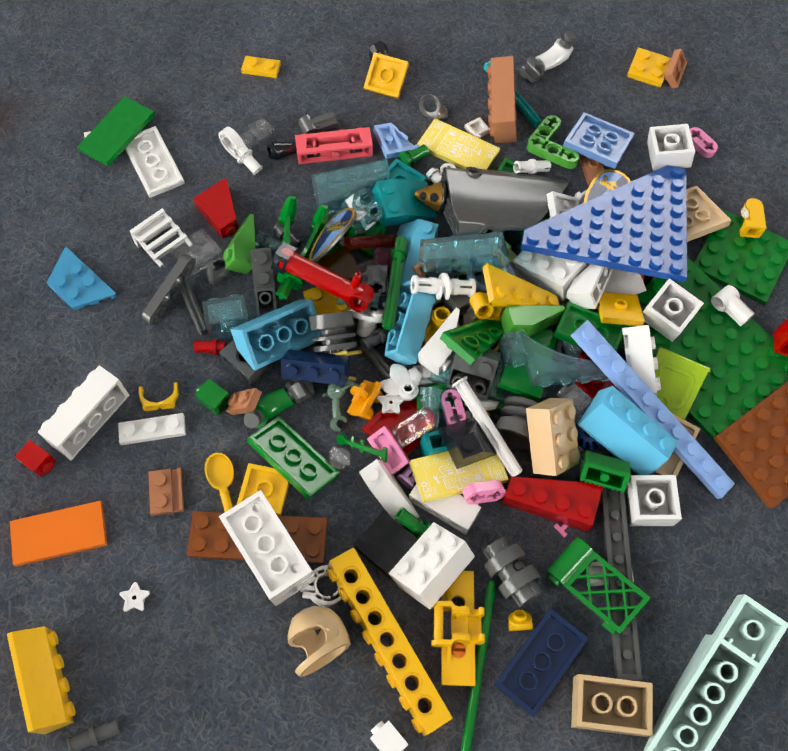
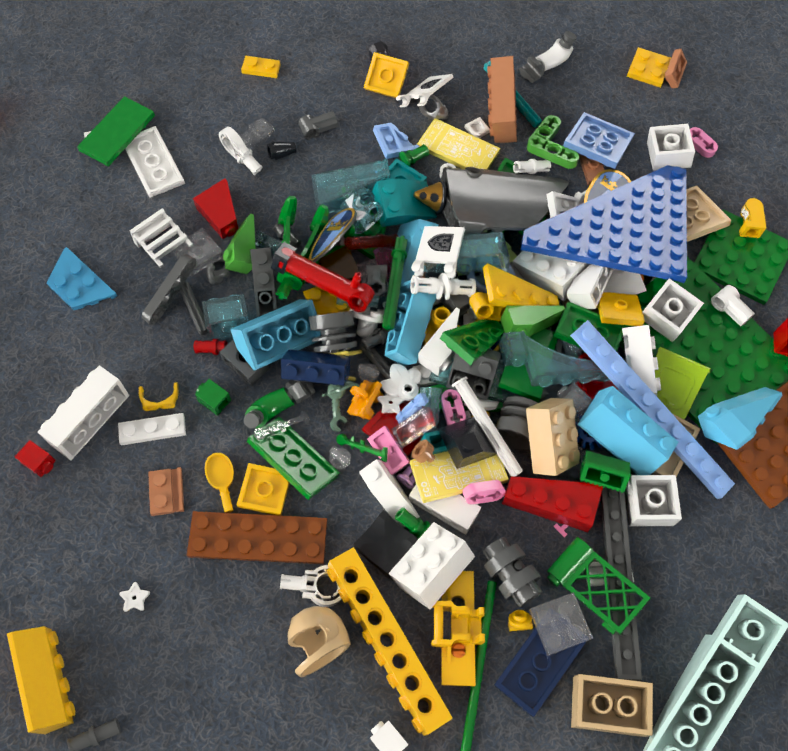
orange tile [10,501,108,567] -> none
white piece [219,490,316,606] -> none
nougat plate [226,388,262,415] -> none
coral brick [295,127,373,164] -> none
white pin [426,167,442,184] -> none
none -> clear piece [253,411,311,440]
none -> clear plate [357,363,380,382]
none -> white flag [396,74,453,108]
none -> light blue axle [396,393,429,425]
none -> white flag [411,226,465,278]
none -> medium nougat tile [412,440,435,463]
none -> clear plate [529,592,593,656]
none -> medium azure wedge [698,387,783,450]

